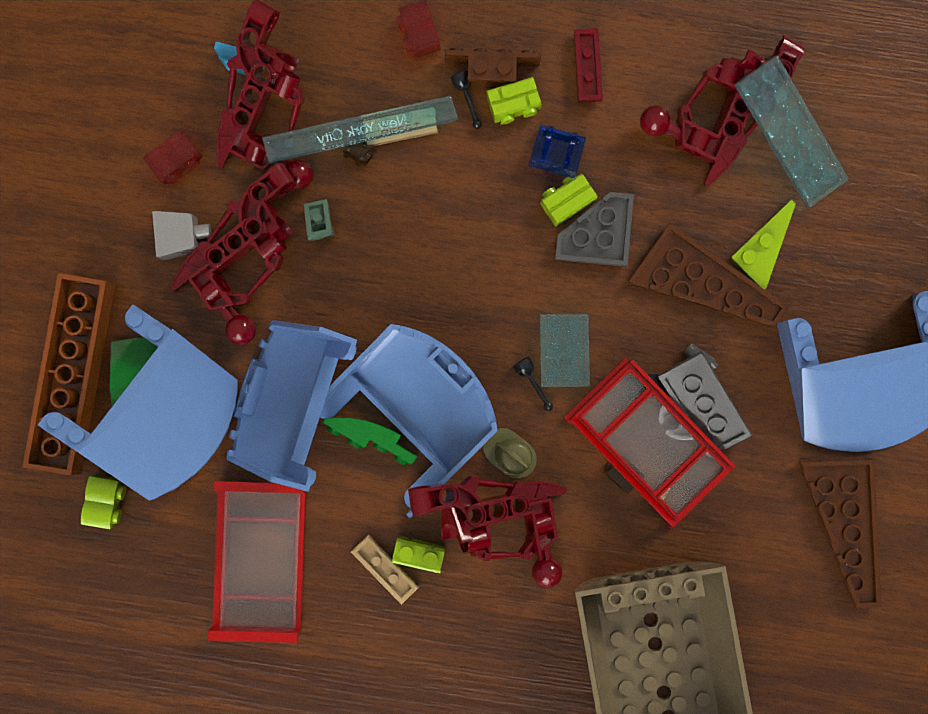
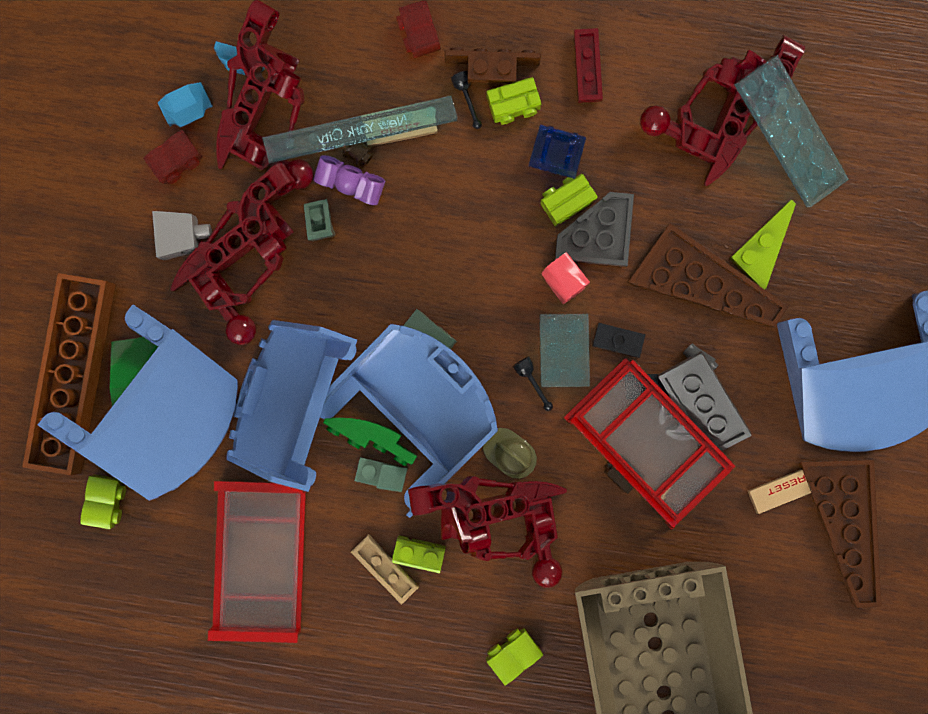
none -> dark azure slope [158,82,213,128]
none -> medium lavender piece [313,155,385,205]
none -> sand green slope [354,457,408,492]
none -> sand green slope [404,309,457,349]
none -> lime brick [486,628,544,685]
none -> coral piece [541,252,590,305]
none -> black plate [592,323,646,358]
none -> tan tile [748,469,811,514]

